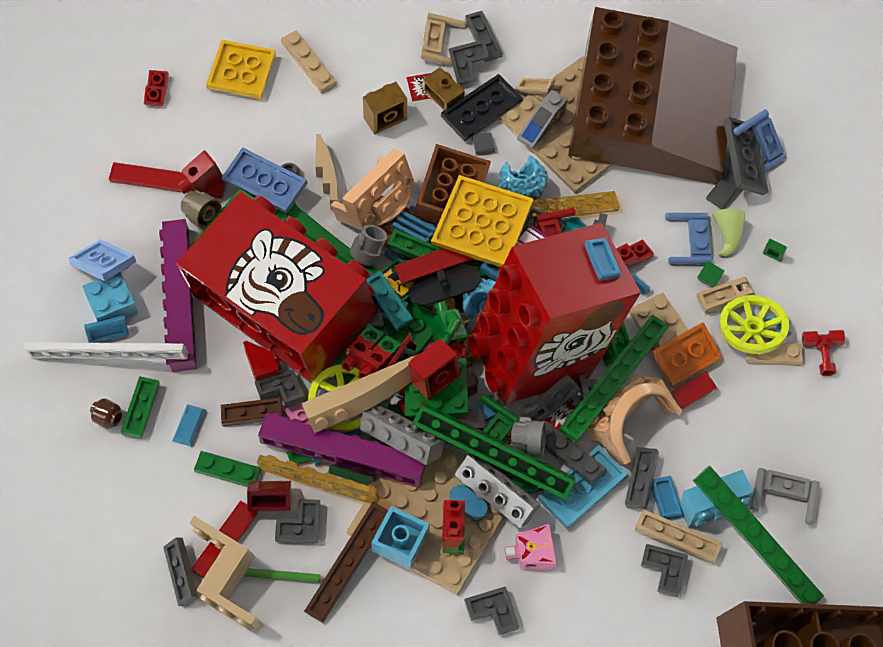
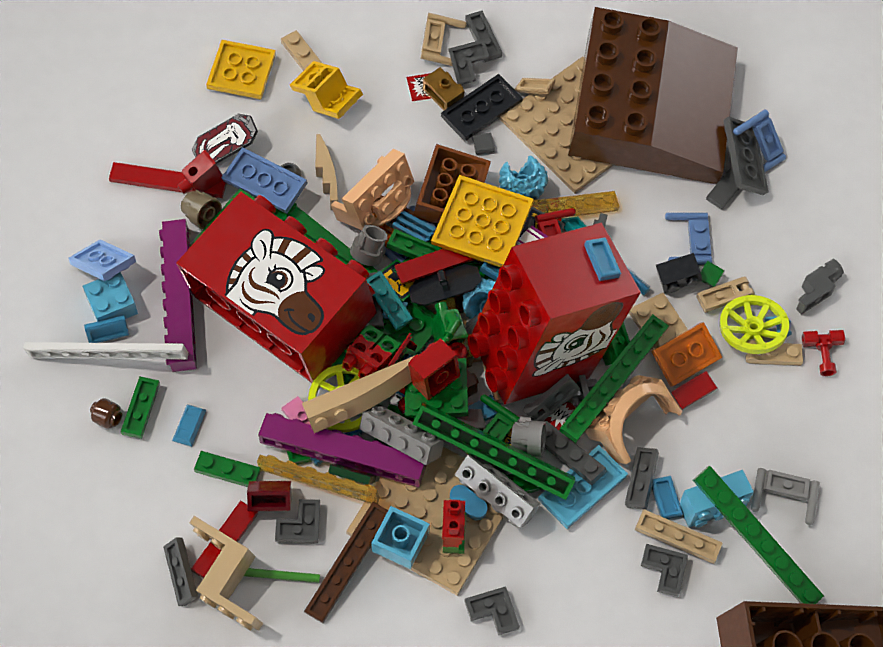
red slope [144,70,169,106] -> none
reddish brown tile [221,397,284,426] -> none
red slope [243,341,282,381] -> none
dark grey plate [255,369,306,408] -> none
pearl gold brick [363,82,407,135] -> none
bright pink torso [505,524,556,570] -> none
slope [517,90,568,149] -> none
red slope [616,239,654,267] -> none
yellowish green hat [712,209,745,256] -> none
green tile [763,238,787,262] -> none
none -> shield [192,113,258,164]
none -> yellow bracket [290,61,363,119]
none -> black brick [656,253,702,293]
none -> dark grey plate [796,258,844,315]

